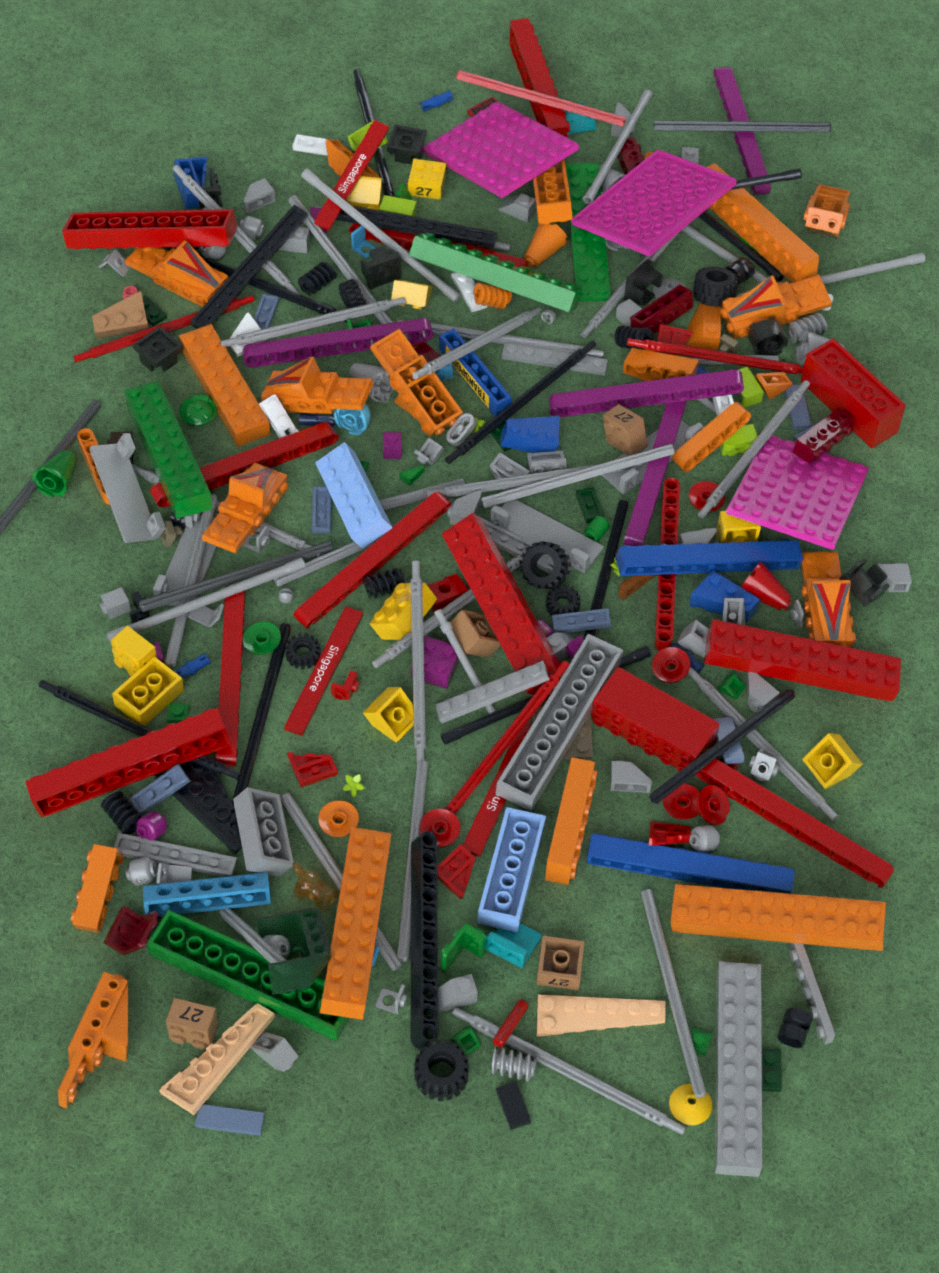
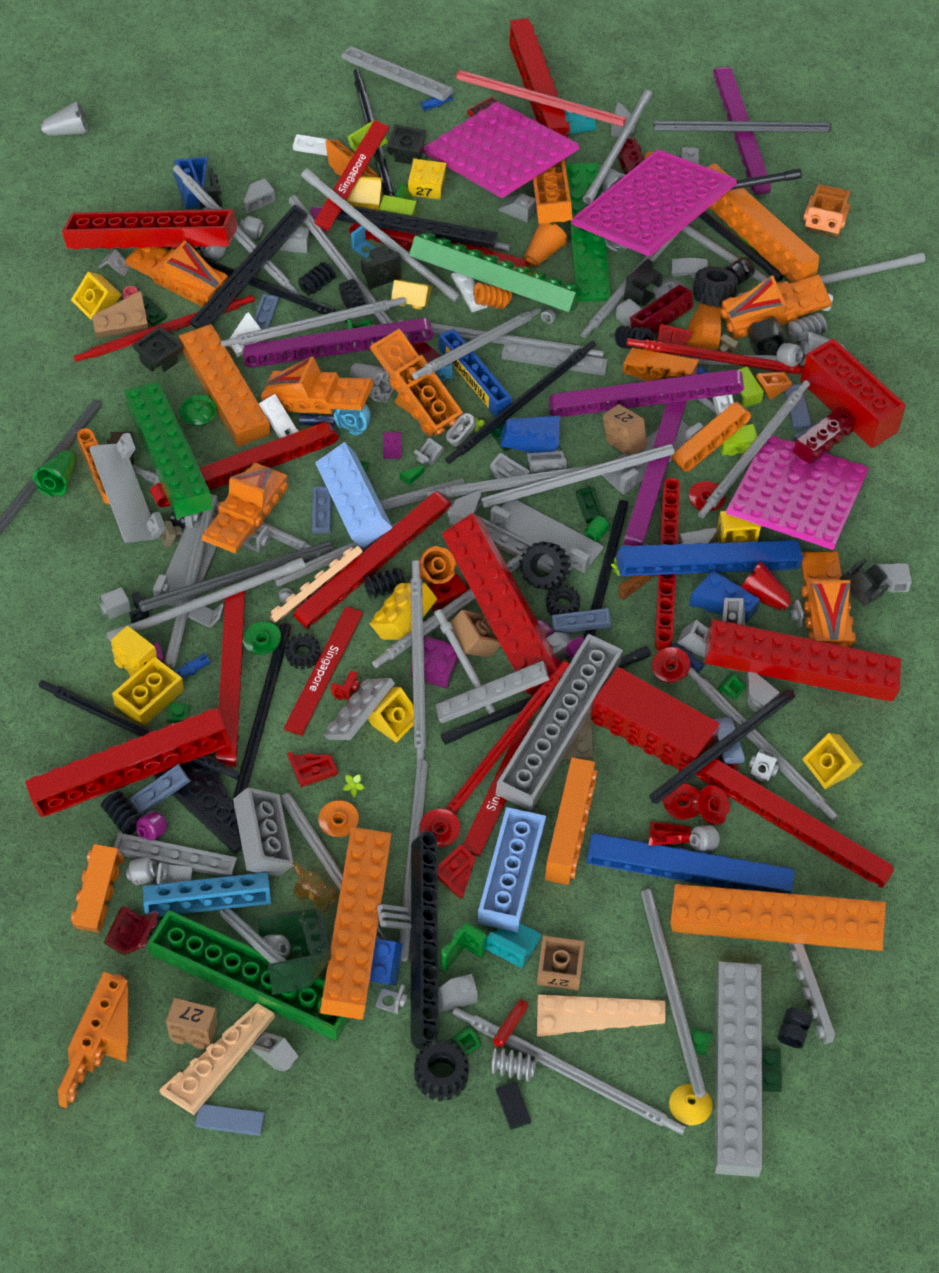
light grey slope [610,760,652,793] -> none
none -> light grey cone [41,101,89,136]
none -> yellow slope [71,272,122,320]
none -> light nougat wing [269,546,363,625]
none -> light grey plate [323,678,395,740]
none -> light grey tile [341,46,453,101]
none -> blue brick [369,939,403,985]
none -> light grey tile [377,904,412,930]
none -> orange cone [418,546,456,584]
none -> light grey slope [672,258,709,278]
none -> light grey head [776,343,803,367]

